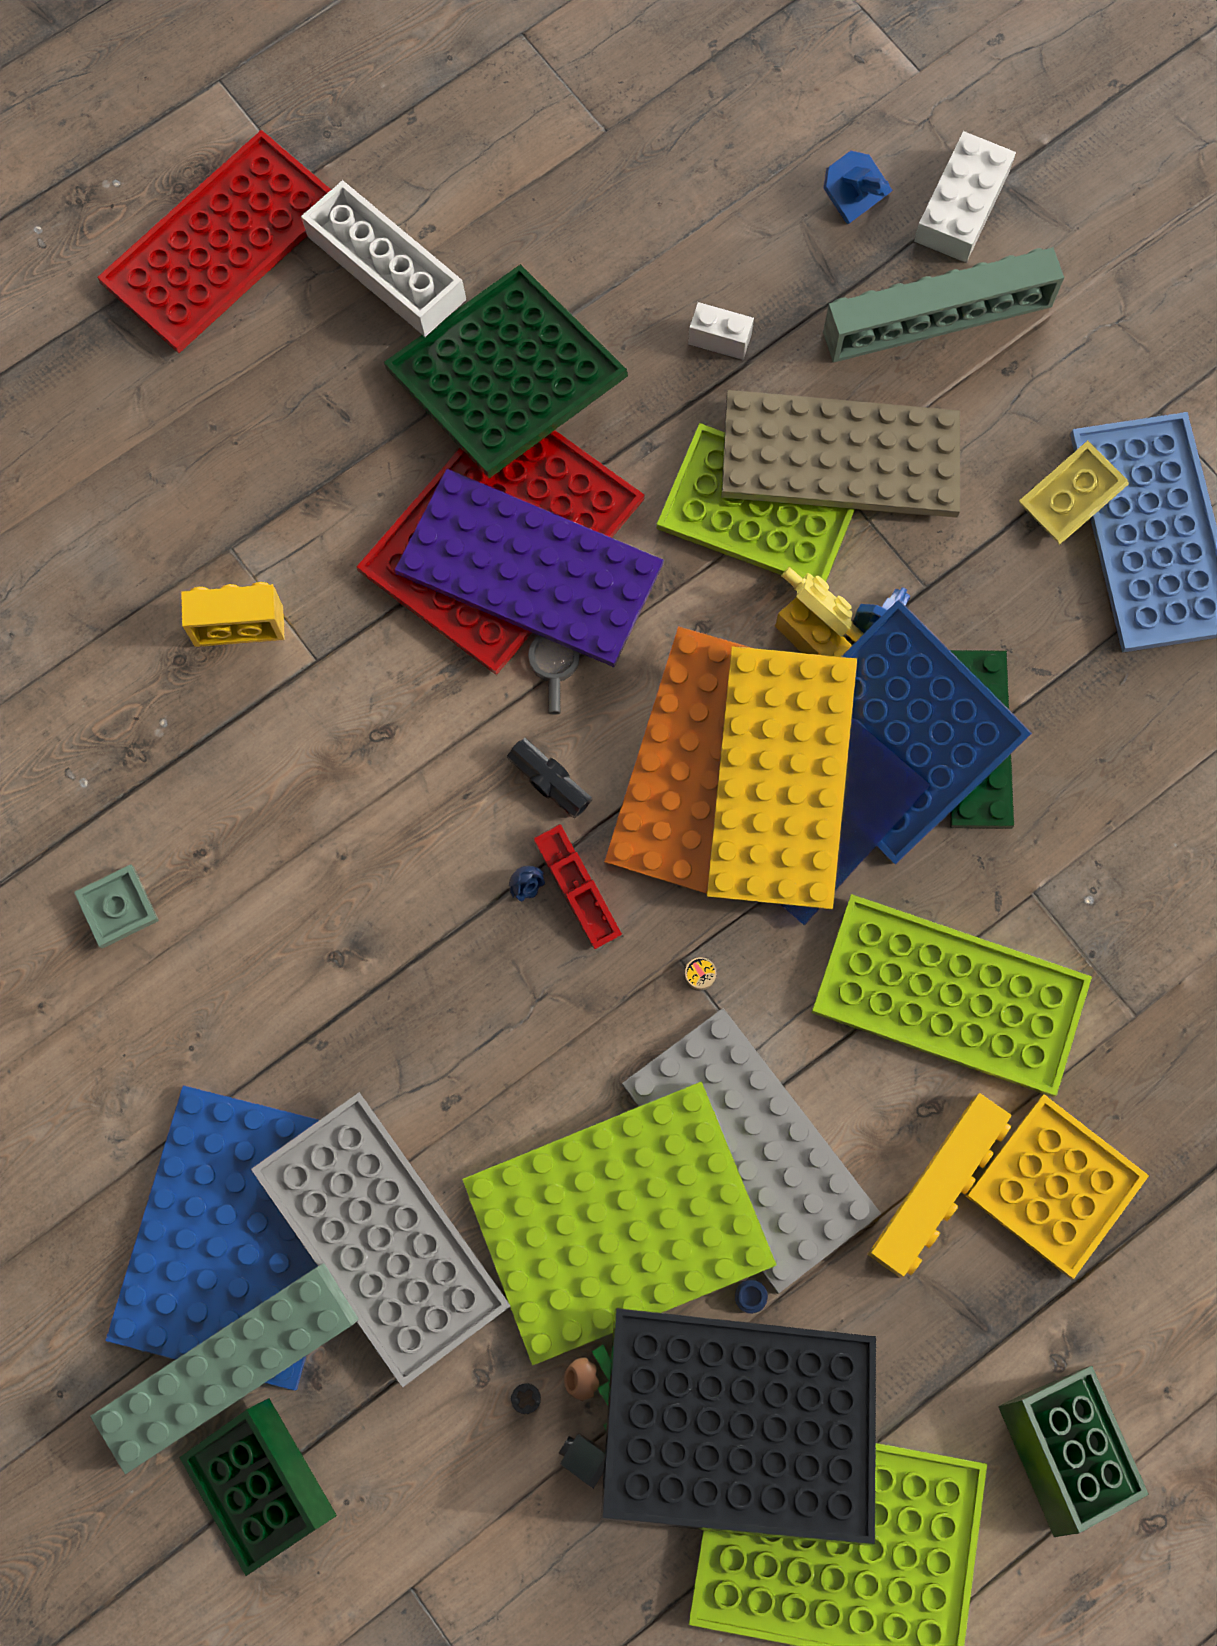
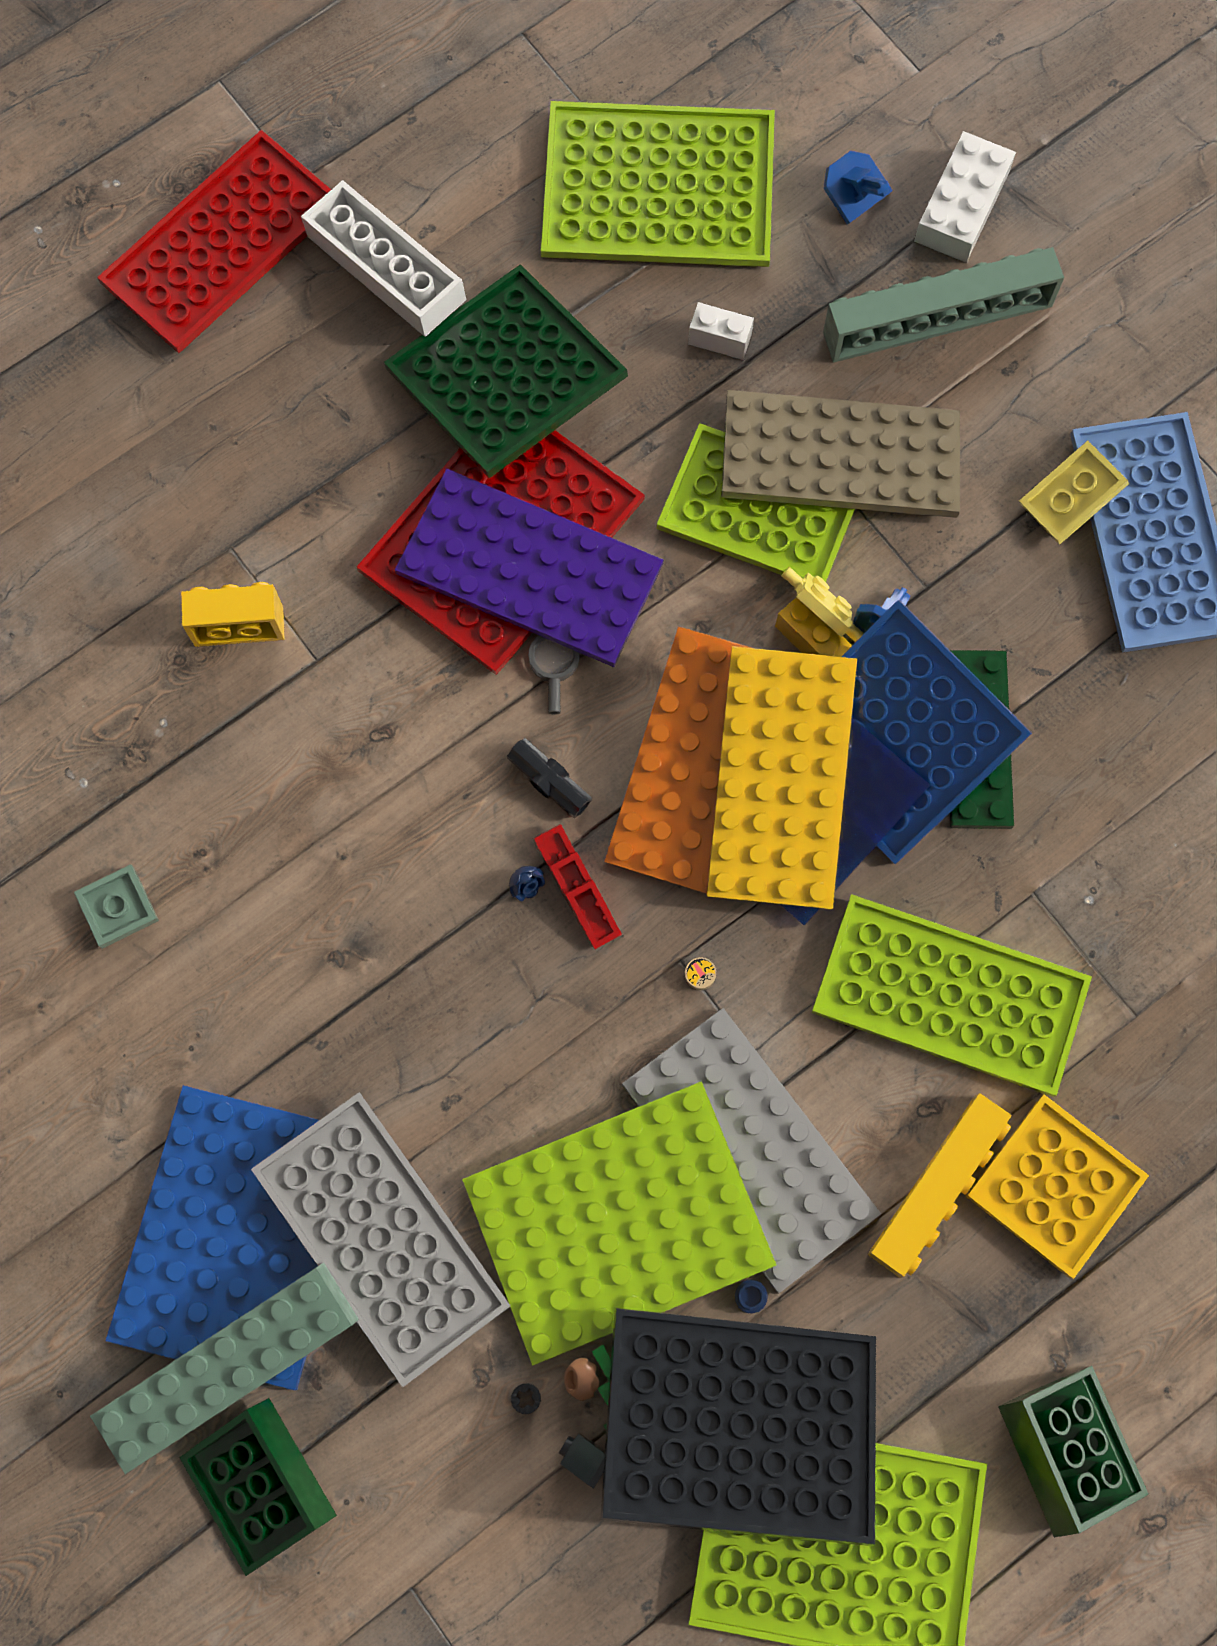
none -> lime plate [541,101,775,267]

